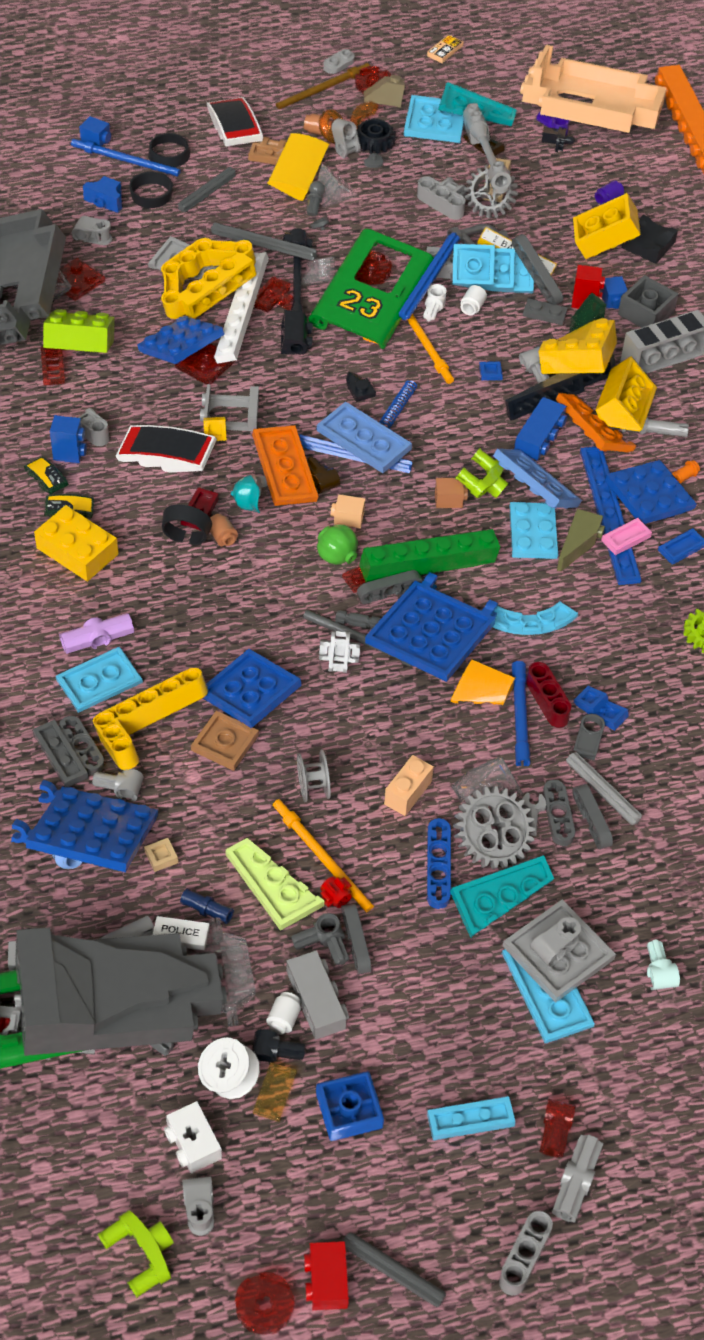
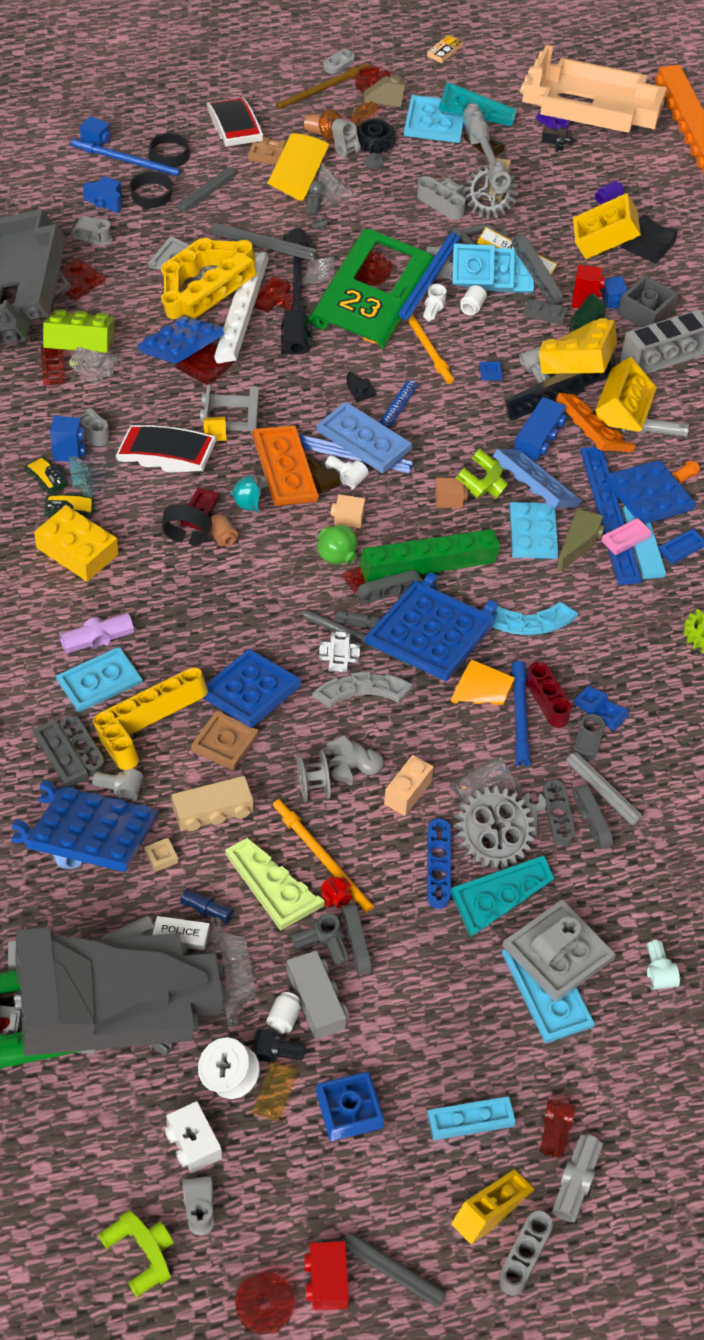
none -> clear brick [69,347,118,385]
none -> clear light blue slope [69,457,93,500]
none -> tan brick [171,776,253,831]
none -> light grey tile [312,672,413,708]
none -> white axle [325,456,369,490]
none -> light grey animal [325,735,384,785]
none -> yellow slope [451,1169,535,1245]
none -> medium azure tile [622,507,666,579]

